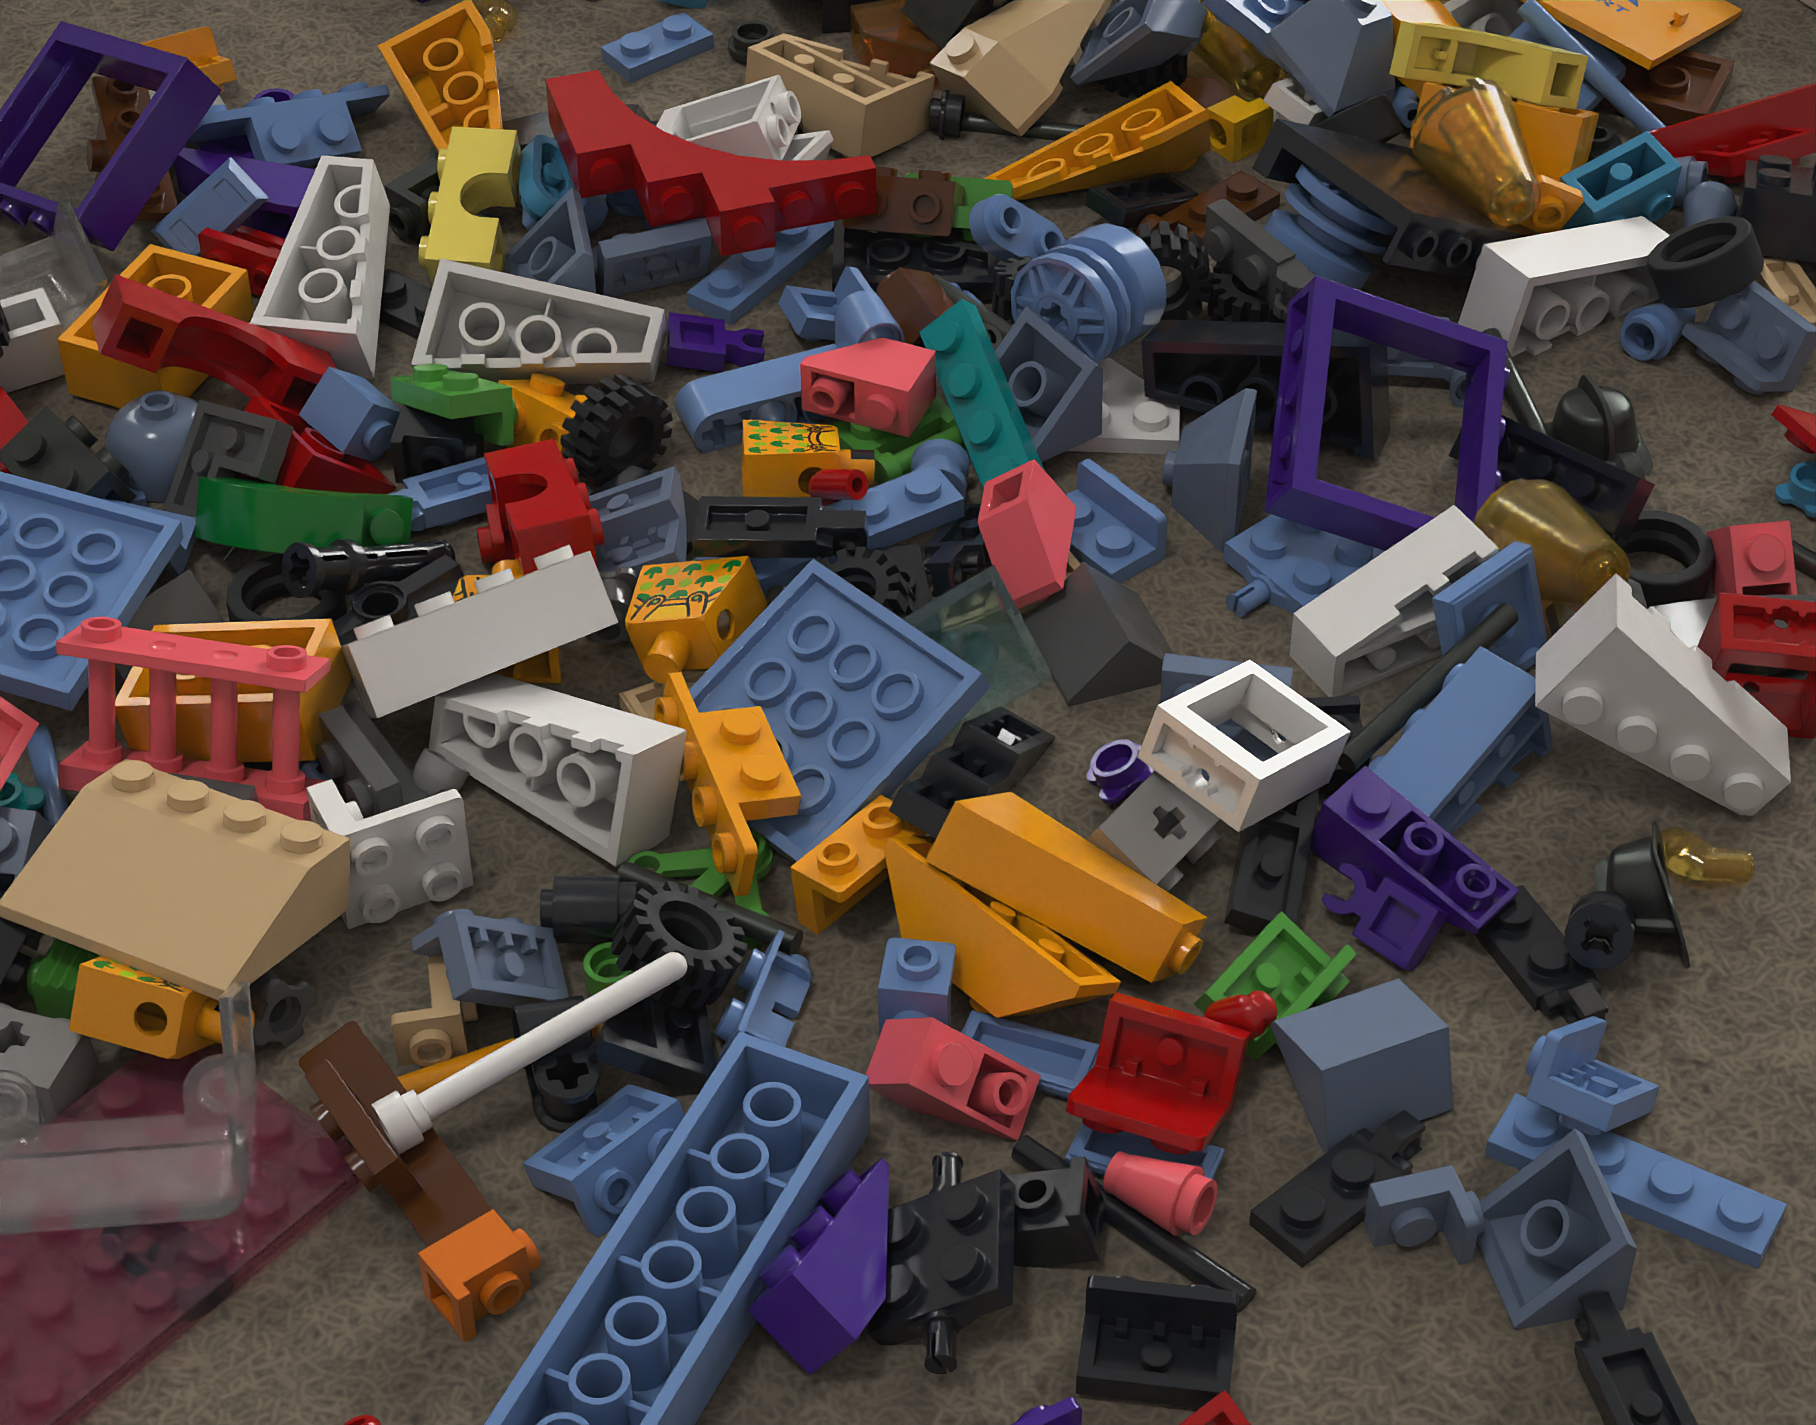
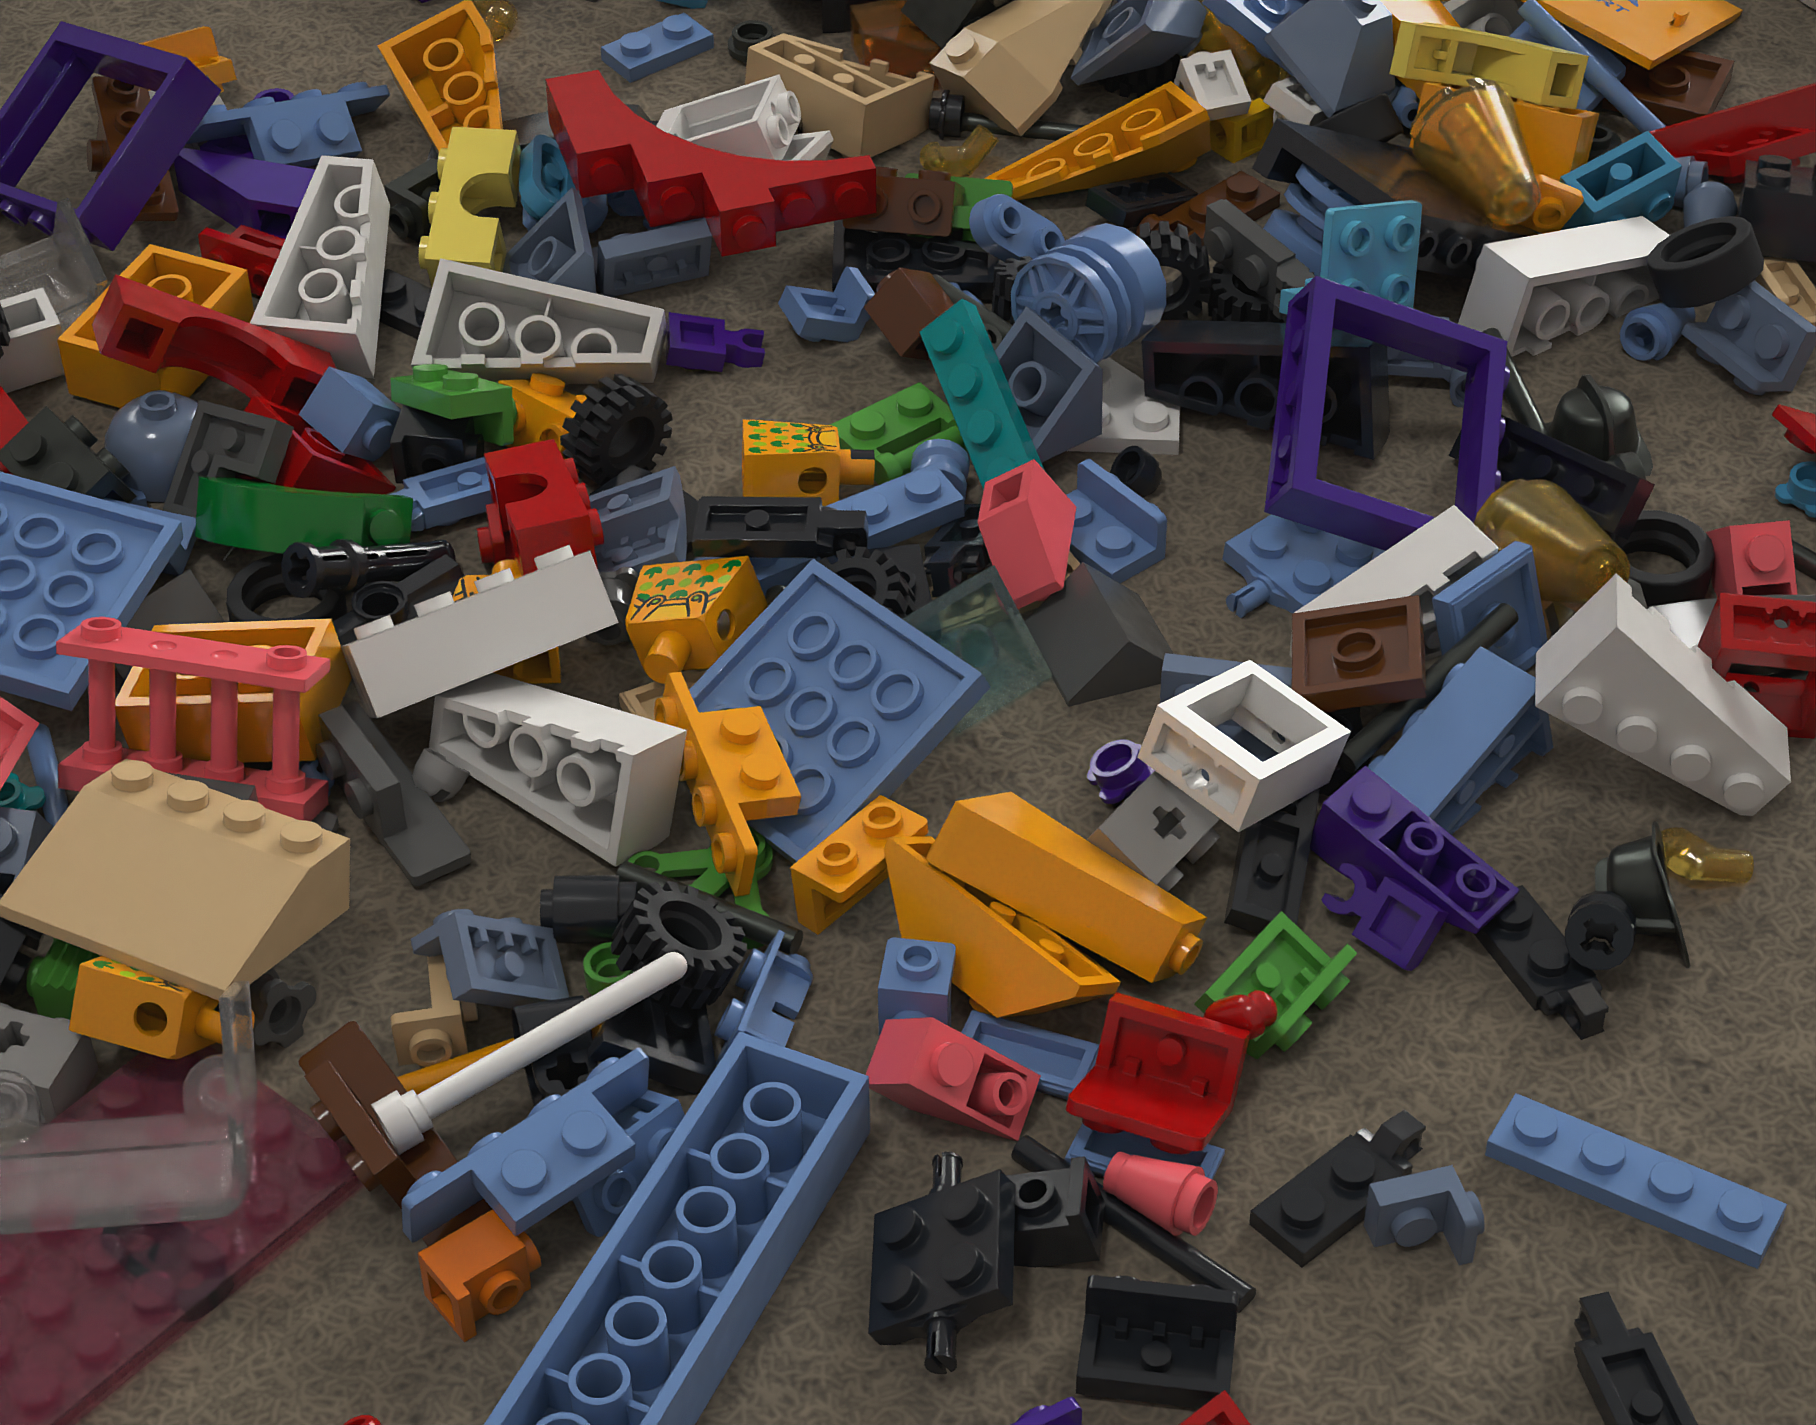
medium blue tile [151,157,269,257] -> none
white bracket [306,779,474,929] -> none
medium blue beam [674,290,905,453] -> none
medium blue plate [686,221,834,325] -> none
dark purple slope [747,1158,889,1375] -> none
coral slope [800,337,936,438] -> none
red arm [809,469,868,506] -> none
black slope [889,706,1056,838] -> none
sand blue slope [1162,388,1257,553] -> none
sand blue slope [1270,978,1453,1153] -> none
sand blue slope [1477,1129,1637,1330] -> none
medium blue bracket [1526,1016,1660,1135] -> none
none -> medium blue bracket [401,1048,649,1243]
none -> clear yellow arm [919,124,999,177]
none -> black hinge [1110,446,1162,497]
none -> white bracket [1174,49,1251,121]
none -> medium azure bracket [1279,200,1422,315]
none -> reddish brown plate [1292,595,1426,713]

